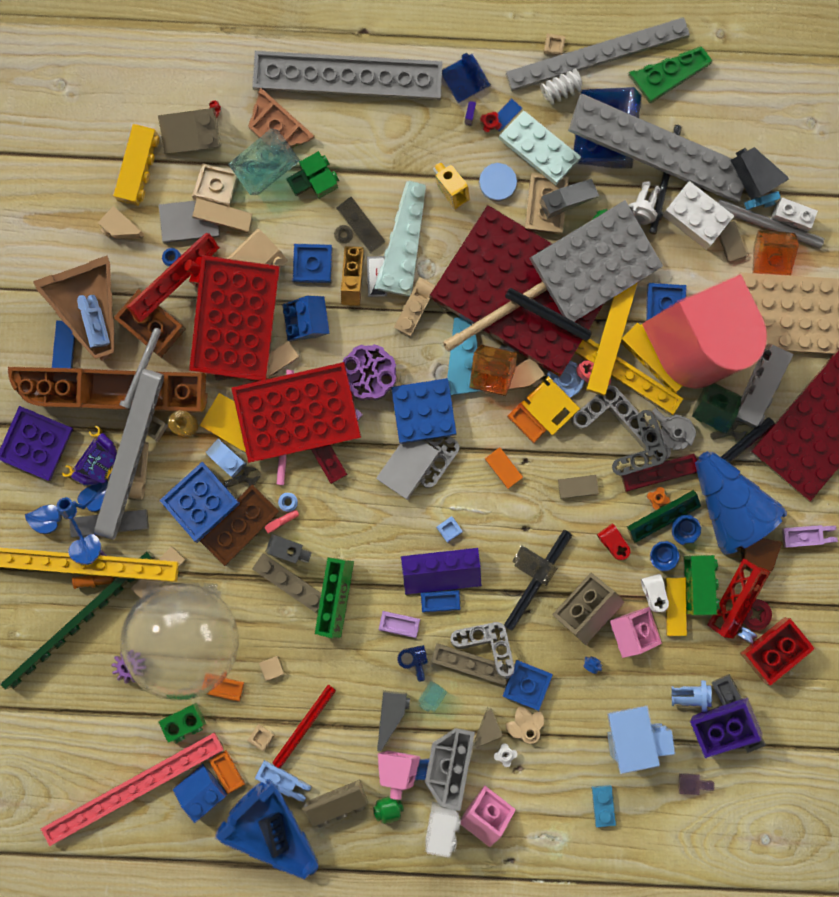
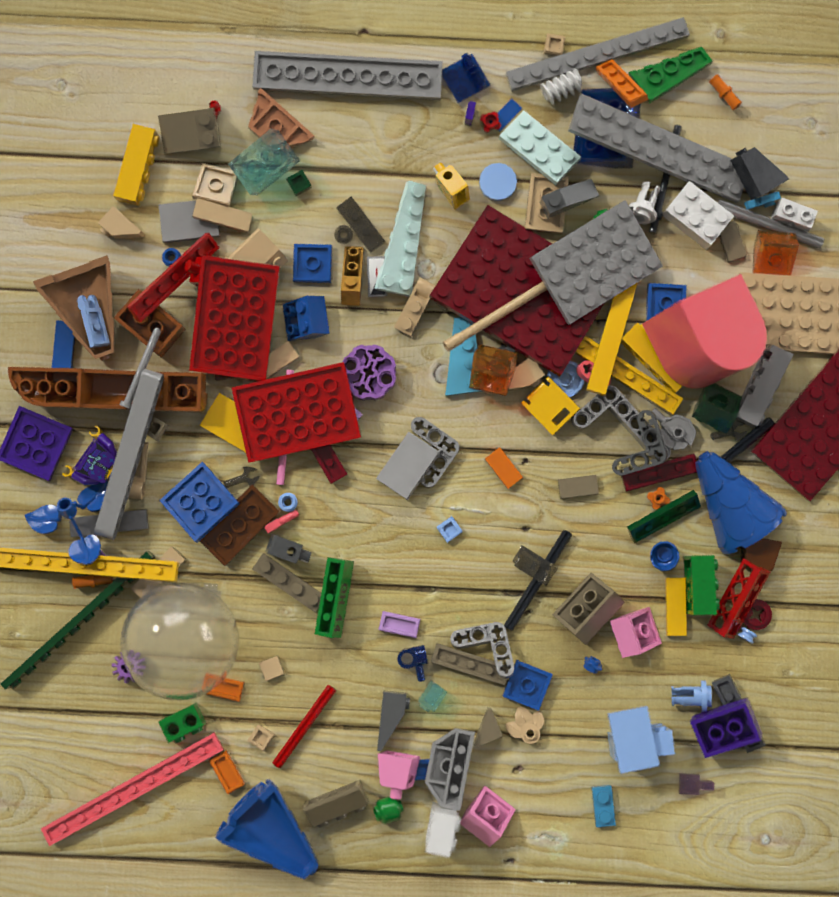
clear yellow piece [168,410,199,438] -> none
blue slope [173,764,227,823] -> none
light blue slope [205,439,247,478] -> none
light blue hinge [255,760,312,802] -> none
black slope [258,812,289,858] -> none
green piece [299,151,339,199] -> none
blue plate [391,378,457,444] -> none
dark purple slope [401,548,482,595] -> none
blue tile [421,590,461,612] -> none
white plate [494,743,517,767] -> none
black axle [505,288,592,341] -> none
orange tile [507,403,547,444] -> none
red piece [597,523,631,560] -> none
white piece [641,574,669,612] -> none
blue hair [671,515,702,545] -> none
red brick [740,617,815,686] -> none
lavender hinge [782,525,838,548] -> none
none -> orange tile [596,59,648,108]
none -> orange pin [709,74,742,110]

